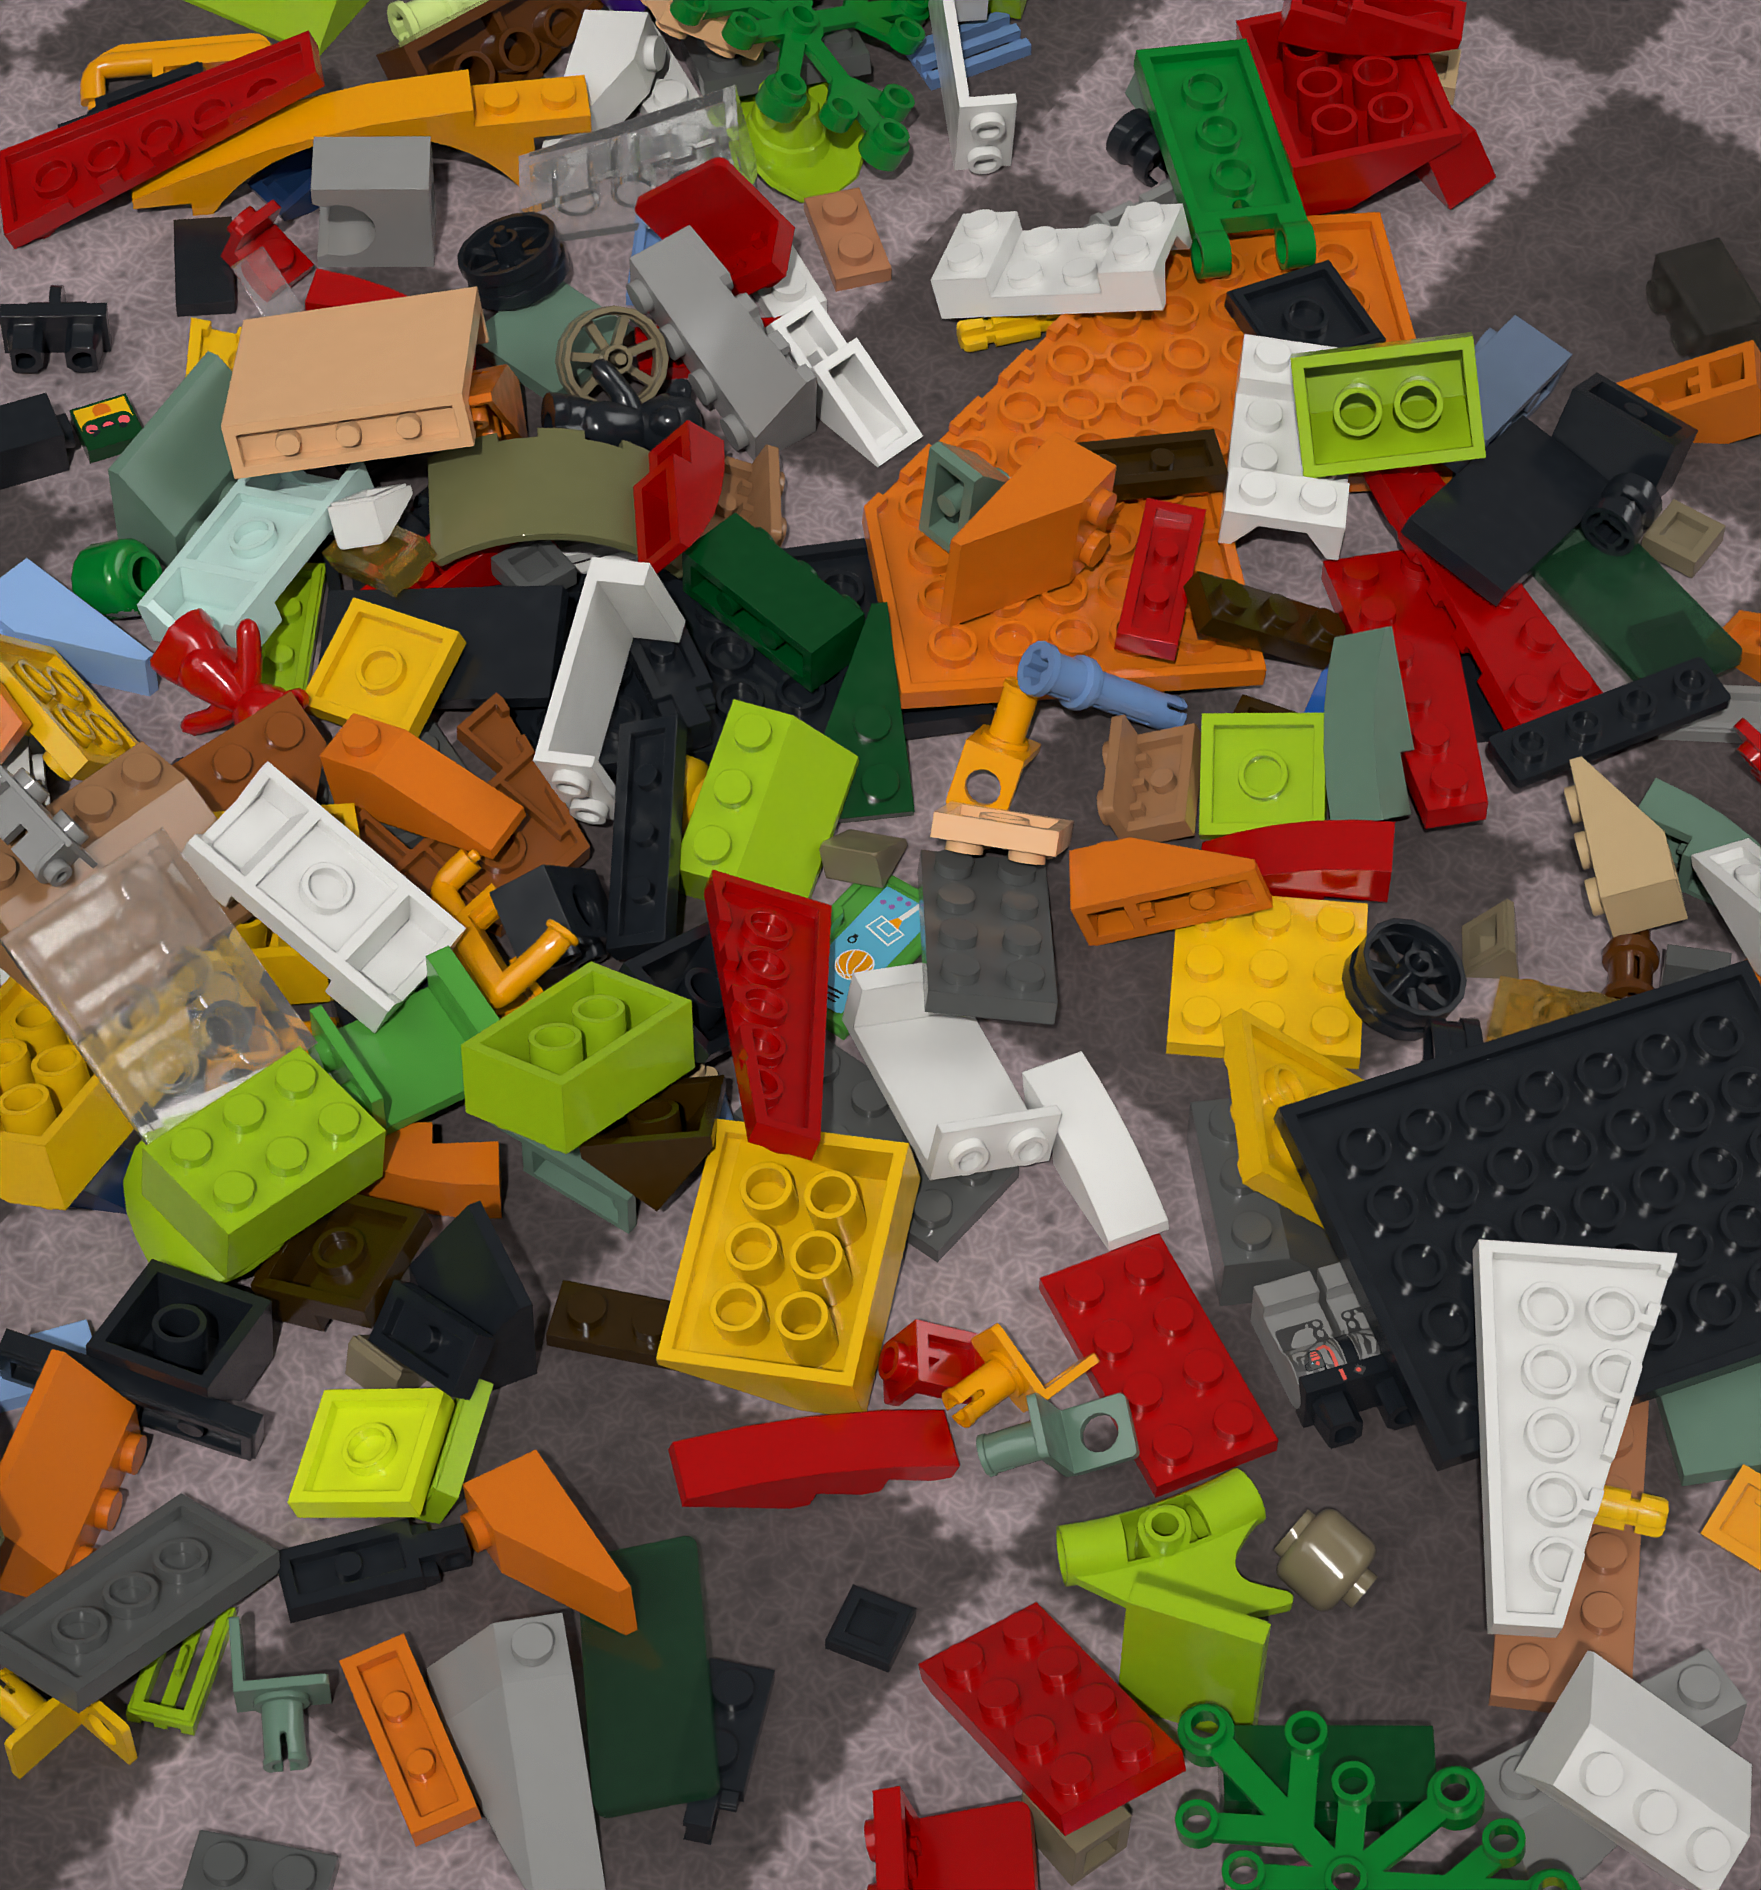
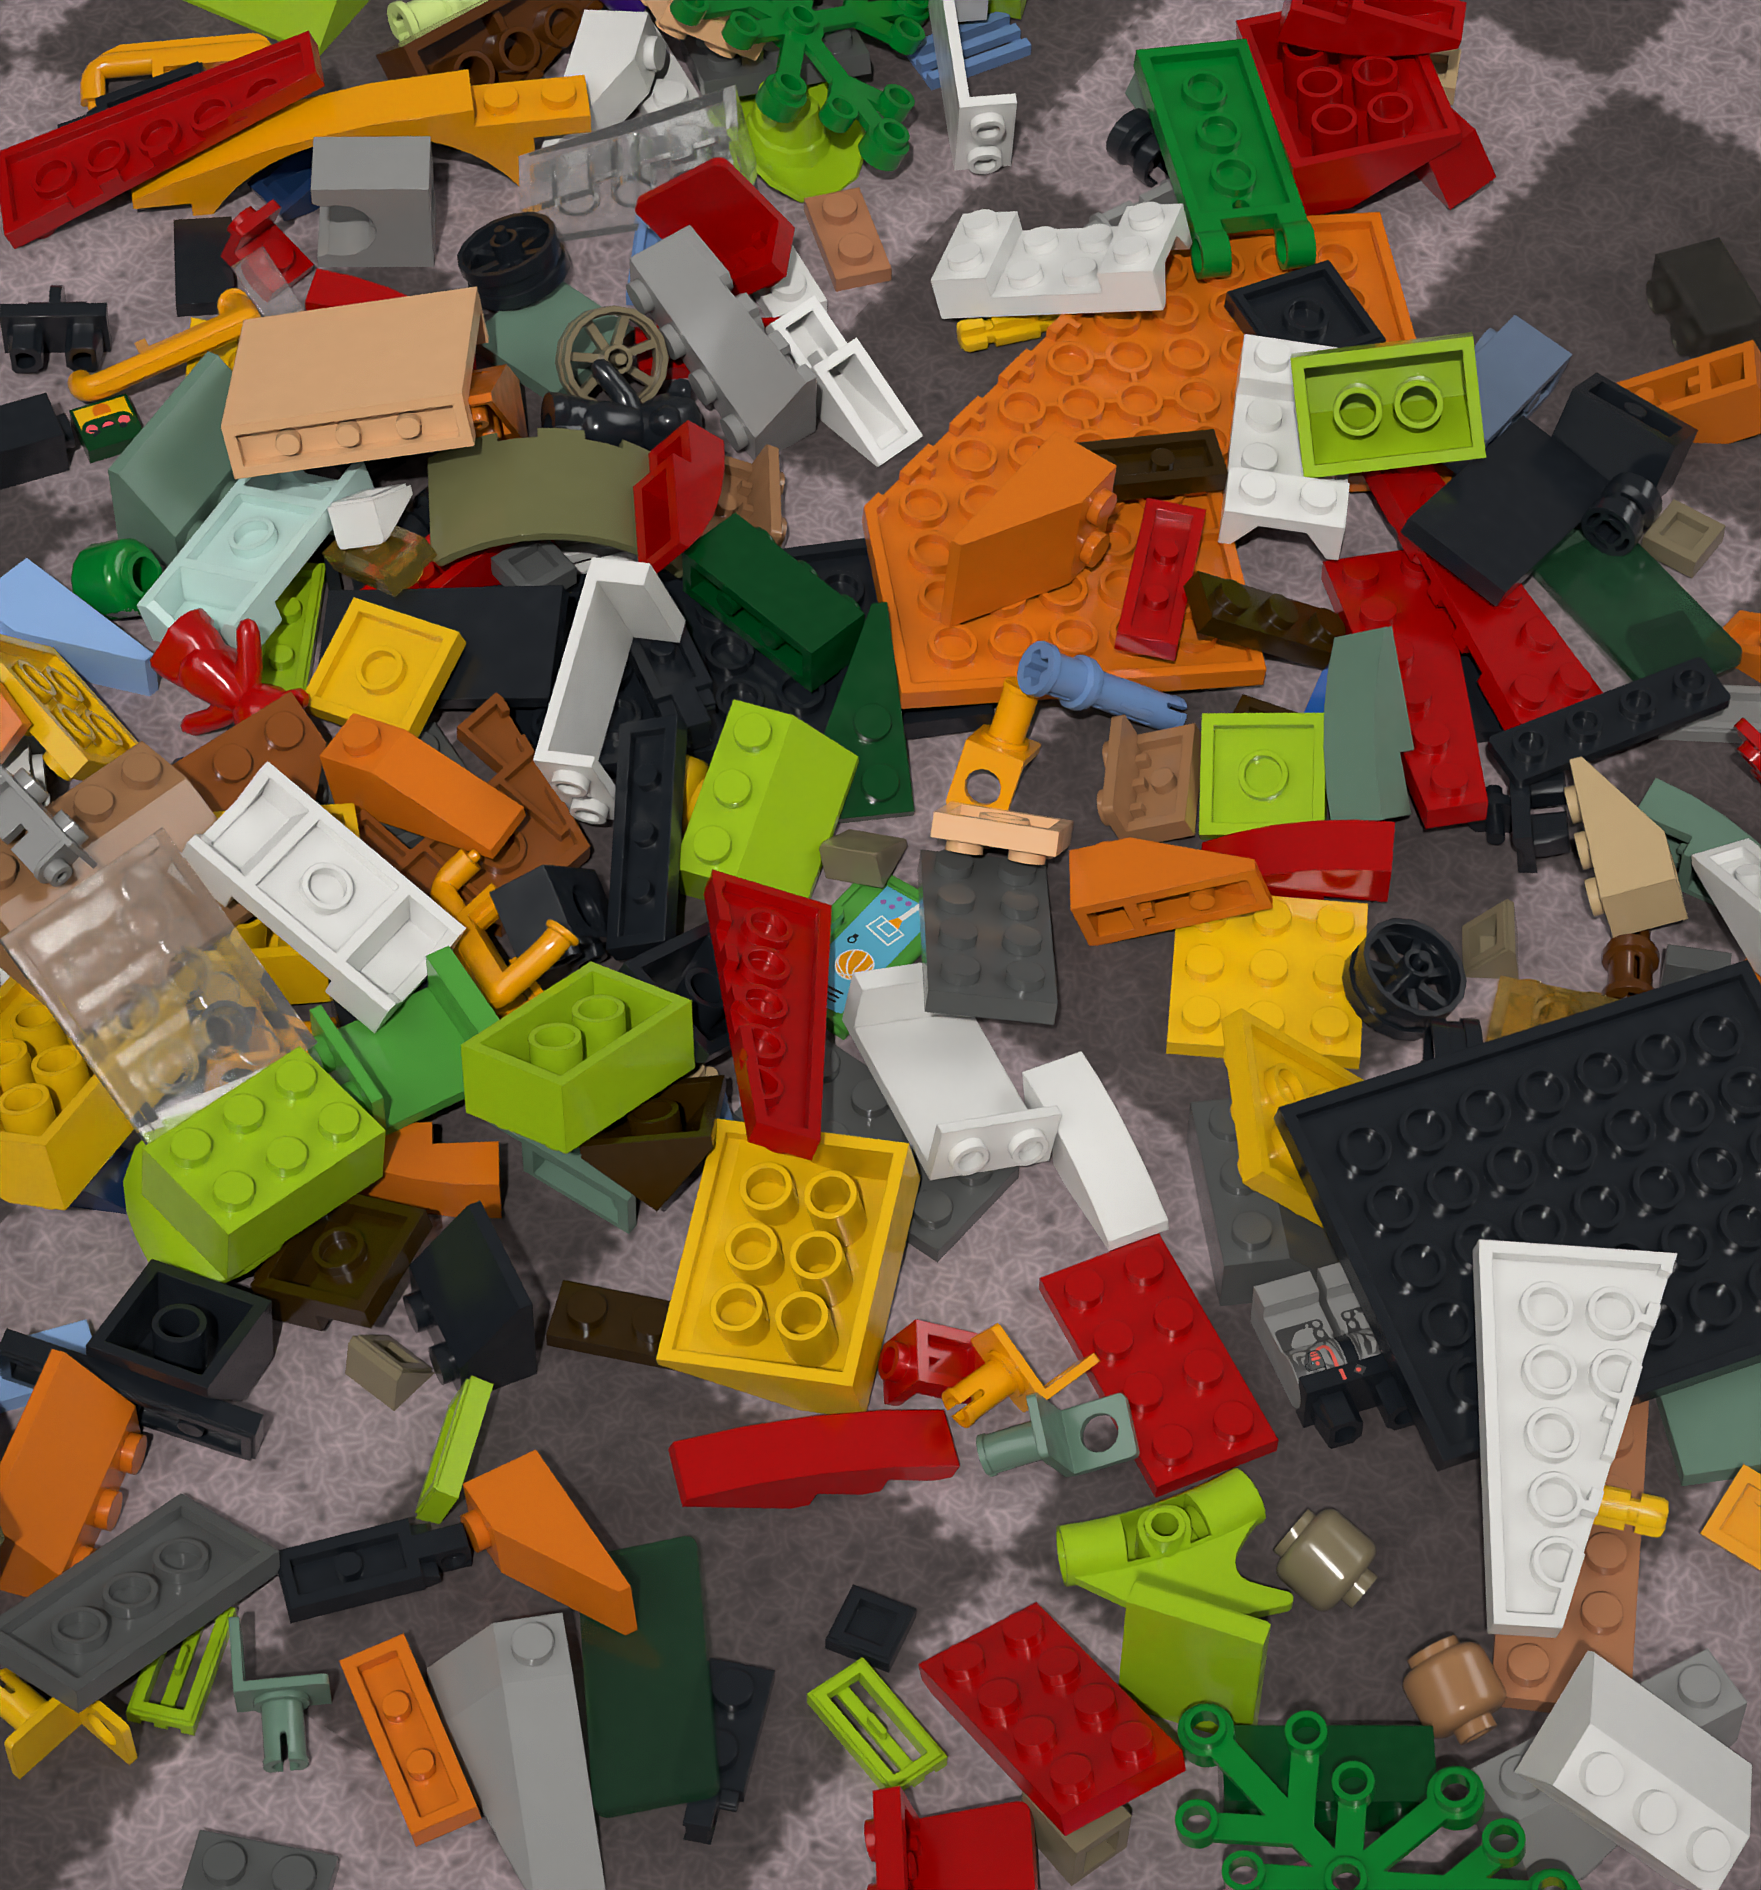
neon yellow plate [287,1388,455,1518] -> none
black plate [368,1279,496,1401] -> none
sand green slope [919,441,1010,553] -> none
none -> light orange piece [67,288,261,402]
none -> lime tile [807,1657,947,1791]
none -> medium nougat head [1402,1635,1507,1745]
none -> black hips [1468,772,1571,873]

